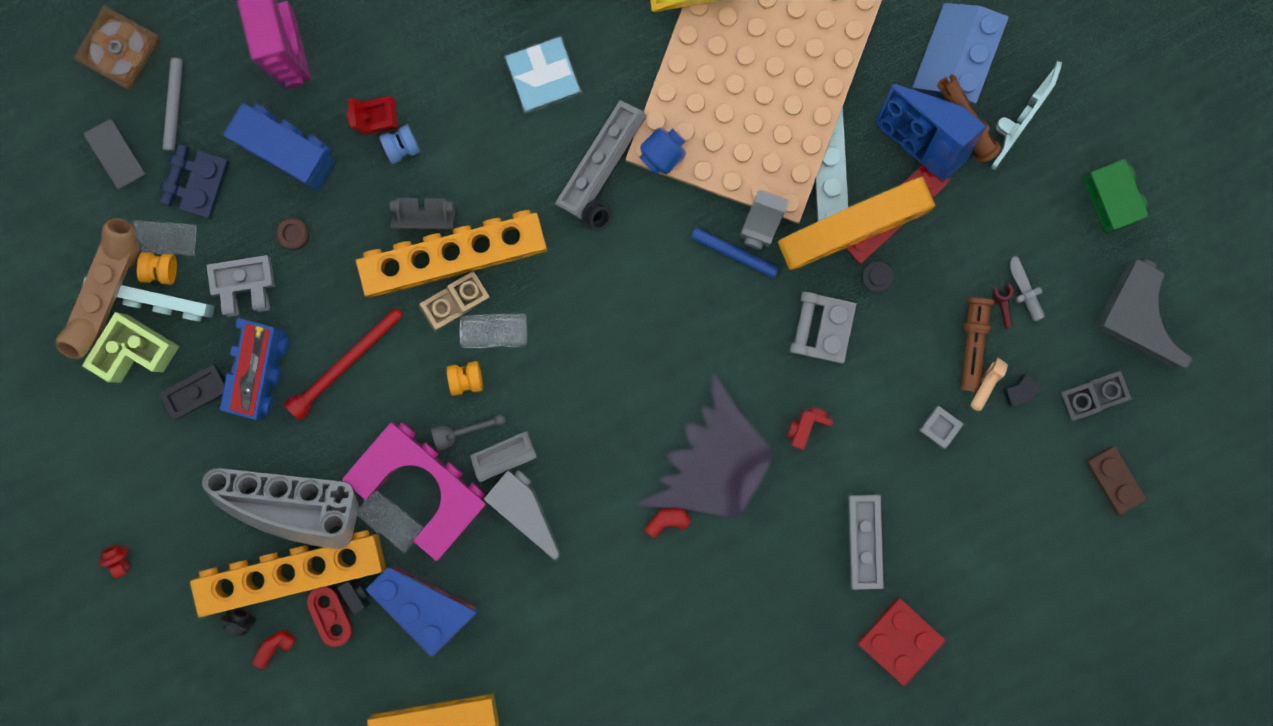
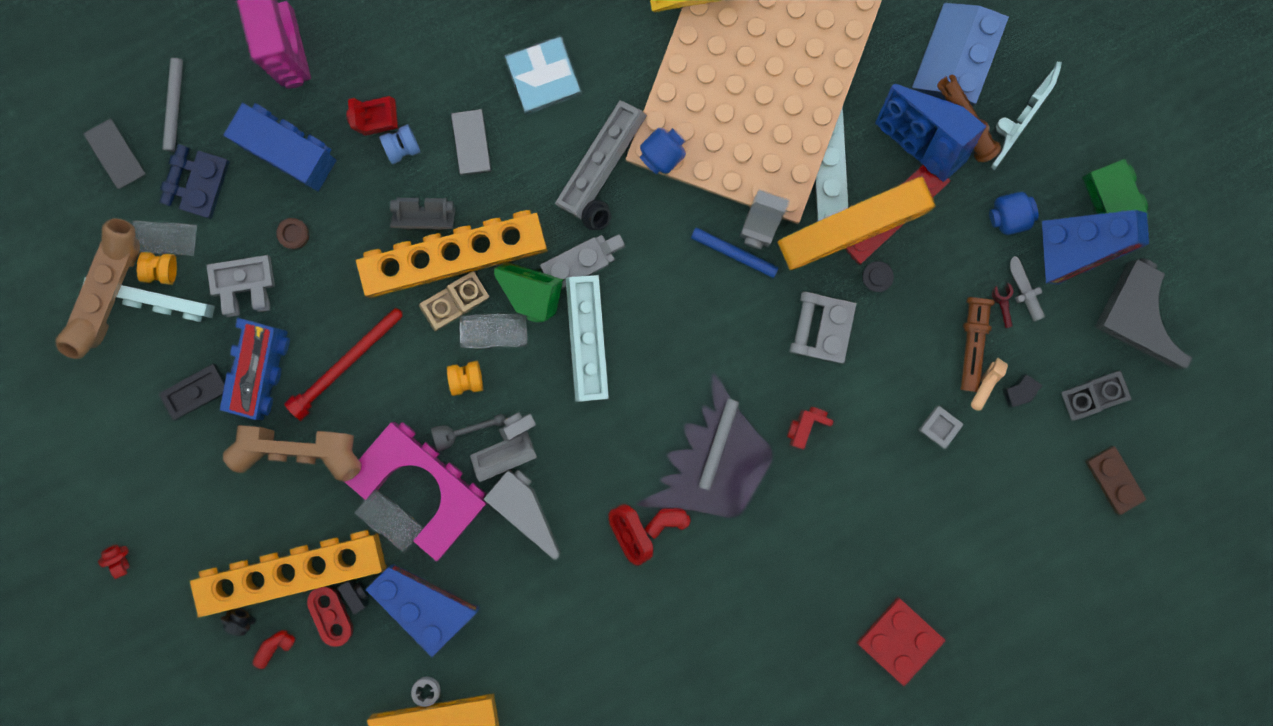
clear orange piece [73,6,160,90] -> none
yellowish green brick [82,312,180,383] -> none
light grey beam [202,468,359,549] -> none
light grey plate [848,494,883,590] -> none
none -> medium nougat plate [223,426,362,481]
none -> light grey bush [411,676,441,707]
none -> light grey tile [451,109,491,176]
none -> green slope [494,262,563,322]
none -> light grey plate [499,412,536,441]
none -> light grey hinge [540,234,625,289]
none -> light aqua plate [565,275,609,401]
none -> red plate [608,504,653,566]
none -> light grey bar [698,399,739,491]
none -> blue head [989,192,1039,235]
none -> blue wedge [1042,210,1149,284]

